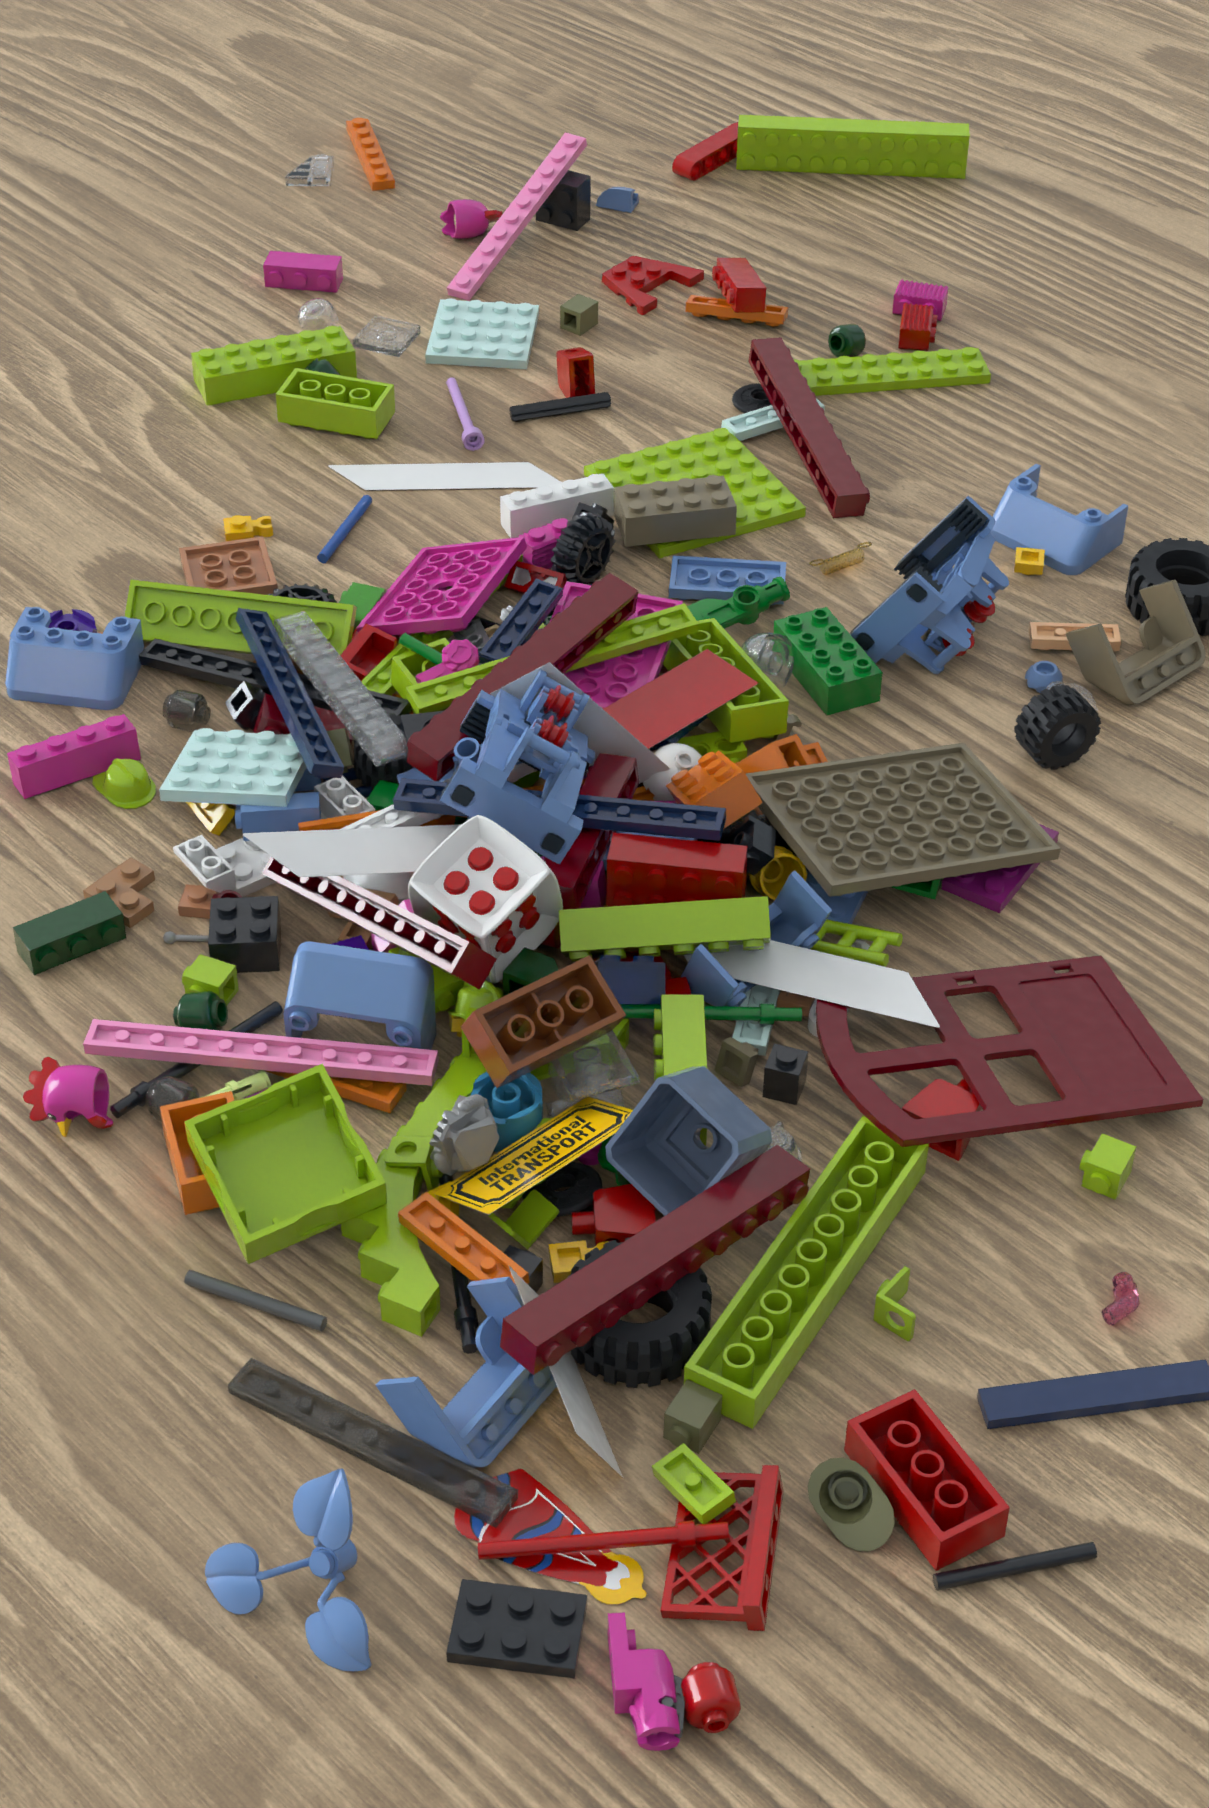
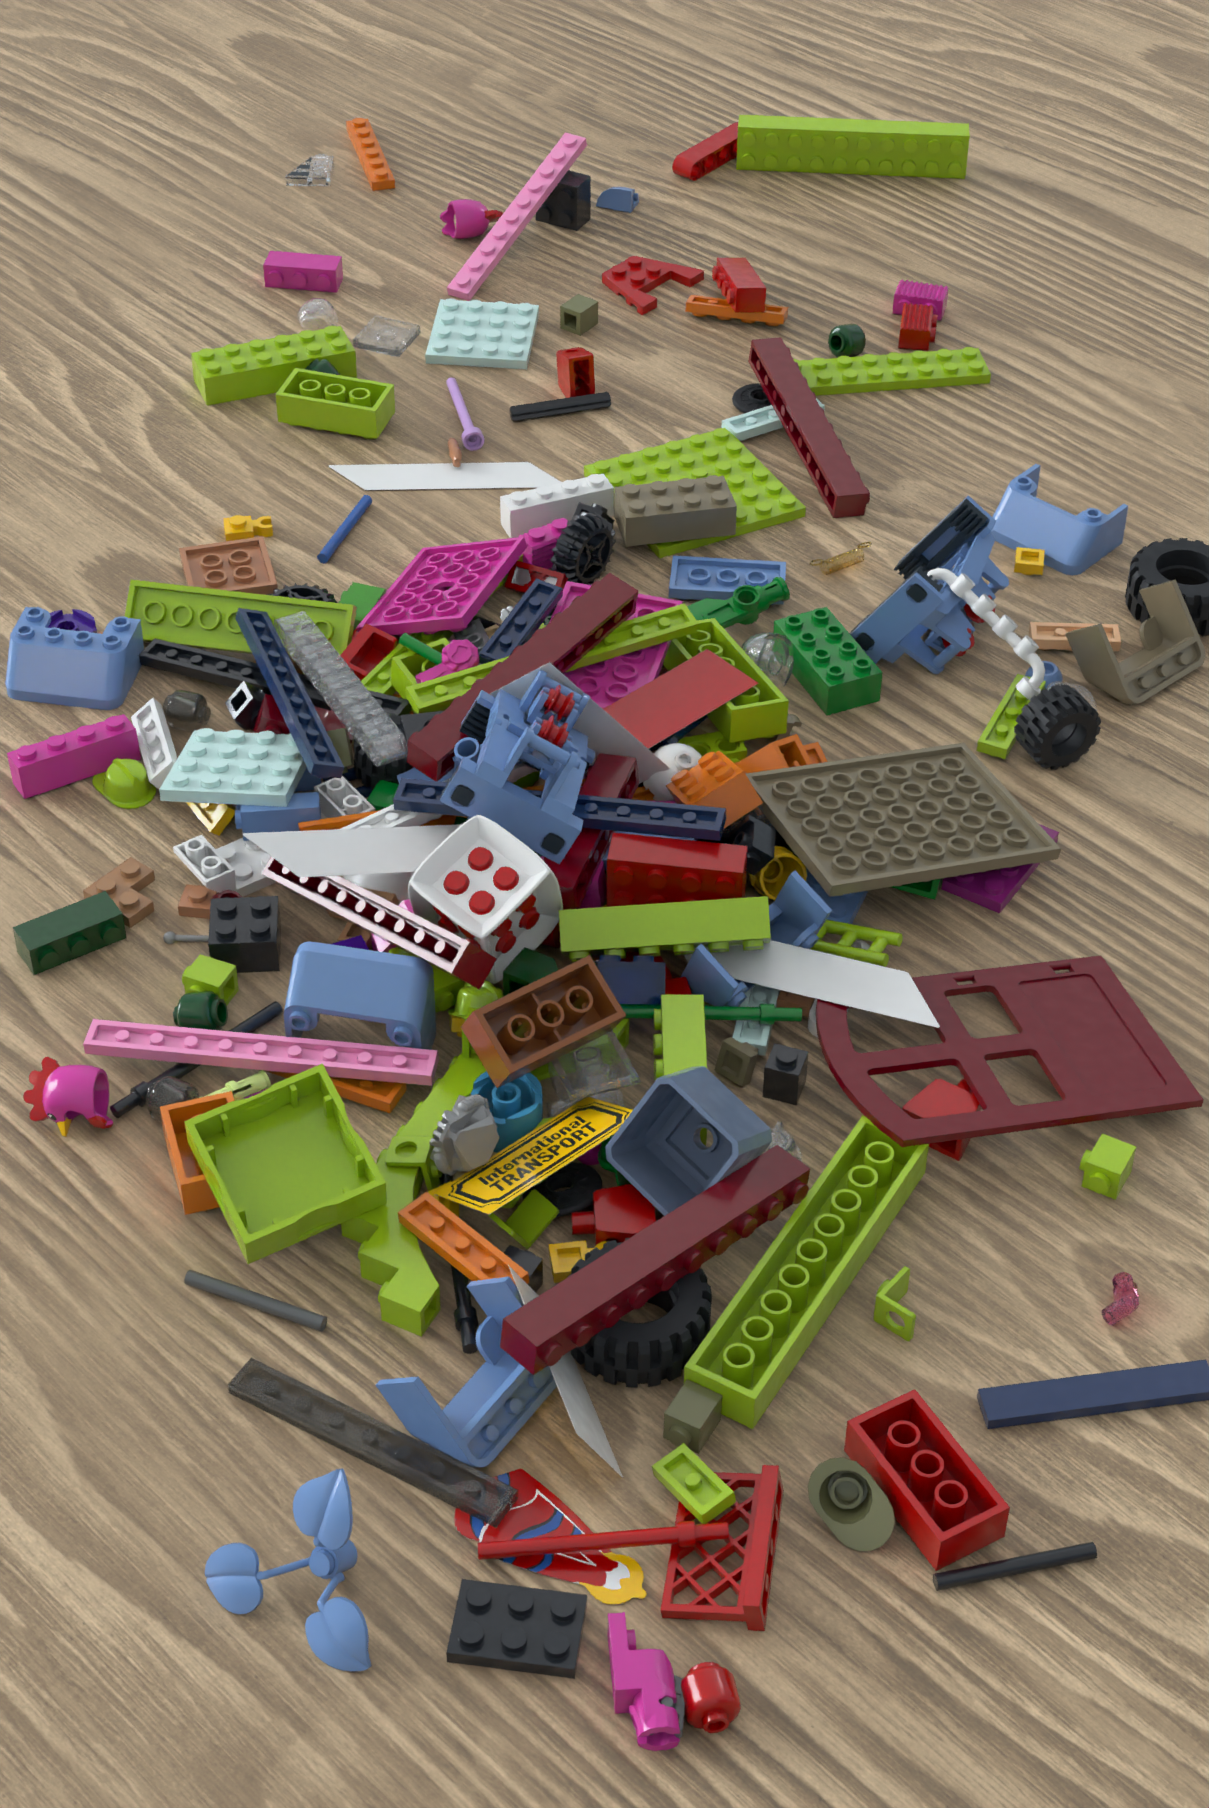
none -> white plate [131,698,178,788]
none -> nougat piece [447,438,462,467]
none -> white bar [927,568,1045,701]
none -> lime plate [976,674,1046,759]

